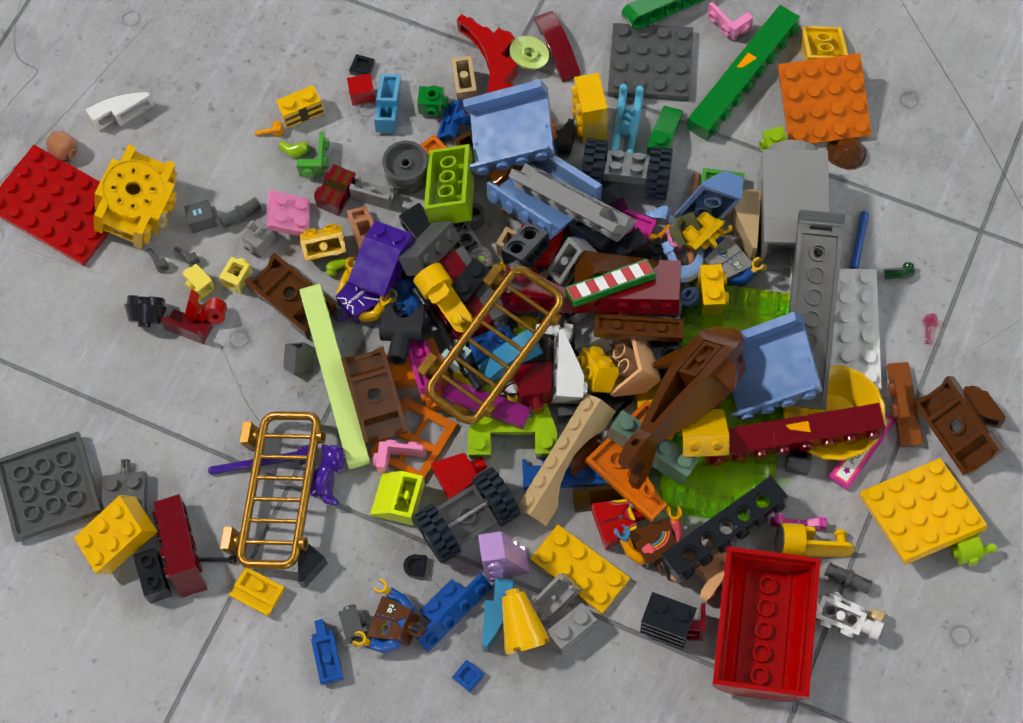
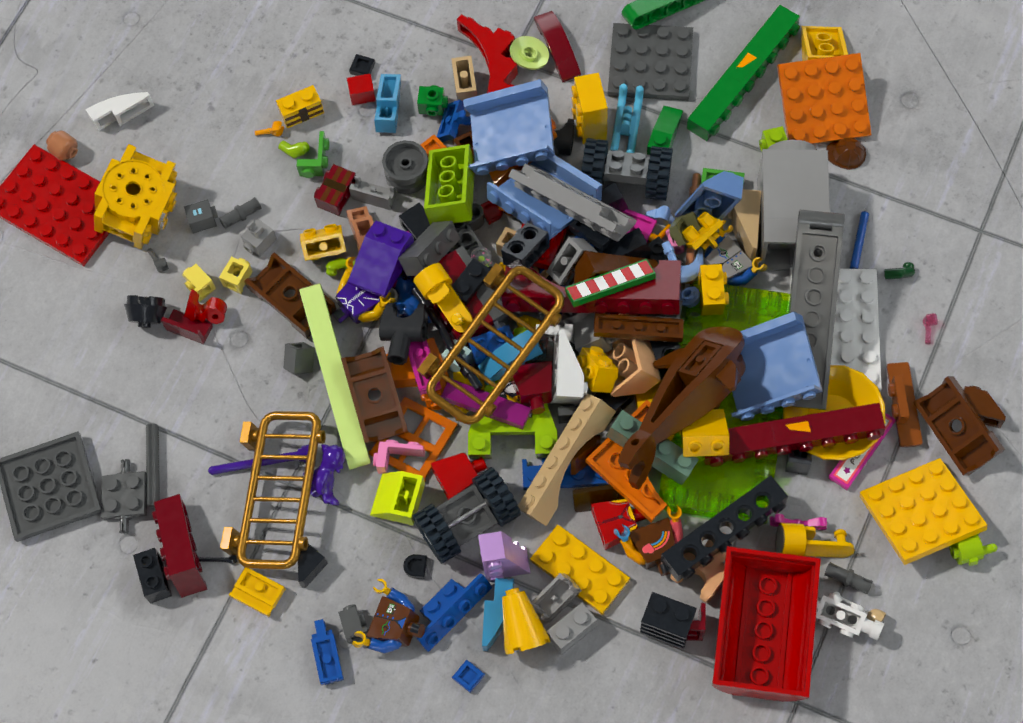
yellow brick [74,495,158,574] -> none
dark grey hand [175,246,200,267] -> none
bright pink plate [266,190,310,236] -> none
bright pink bracket [708,2,753,41] -> none
none -> dark grey axle [146,423,160,508]
none -> red tile [481,201,503,225]

